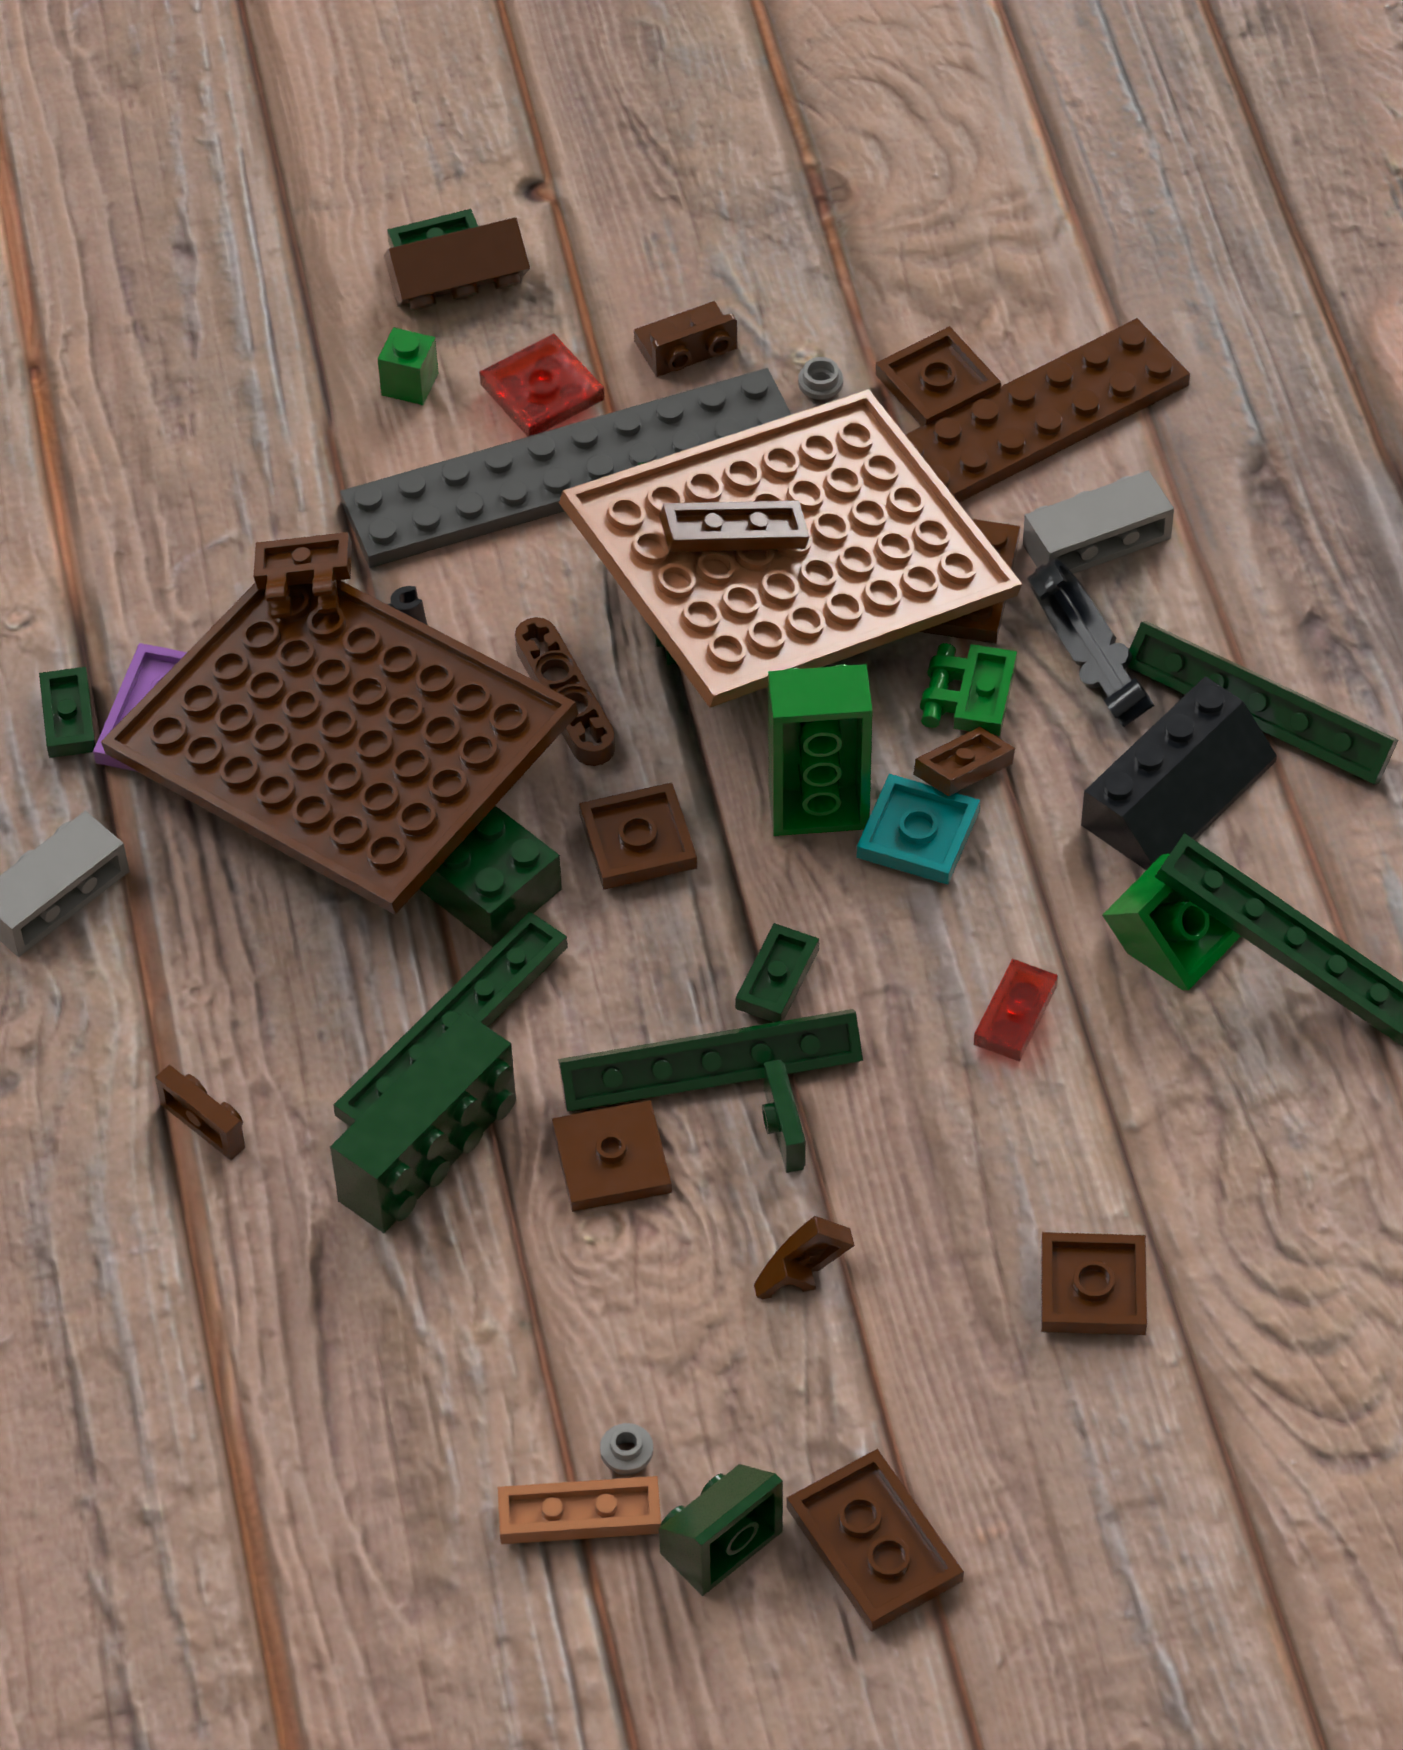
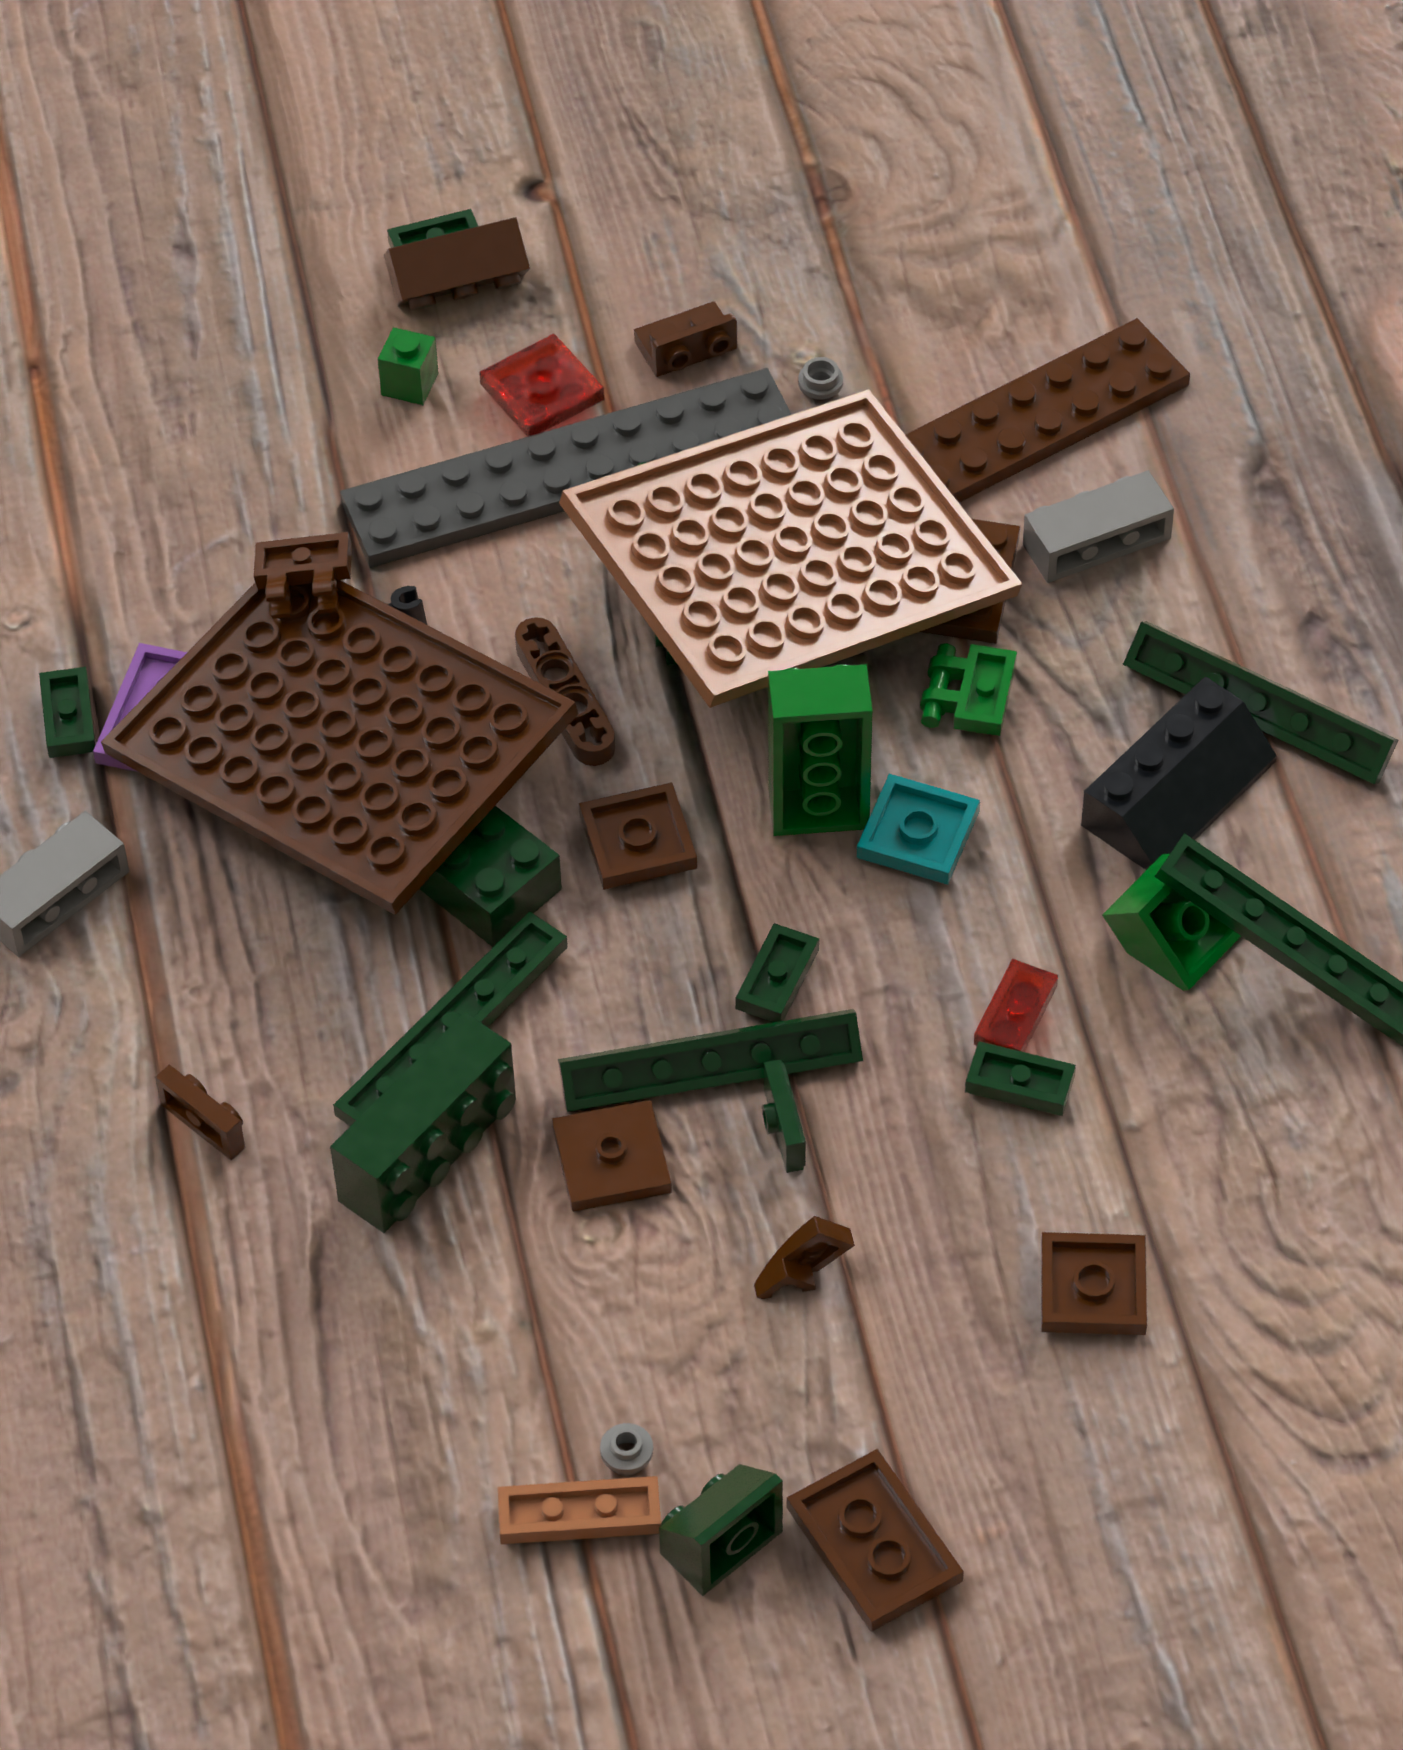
plate [659,501,810,552] -> none
reddish brown plate [875,326,1001,426] -> none
reddish brown plate [913,727,1015,796] -> none
black piece [1027,559,1155,727] -> none
none -> dark green plate [965,1041,1076,1116]

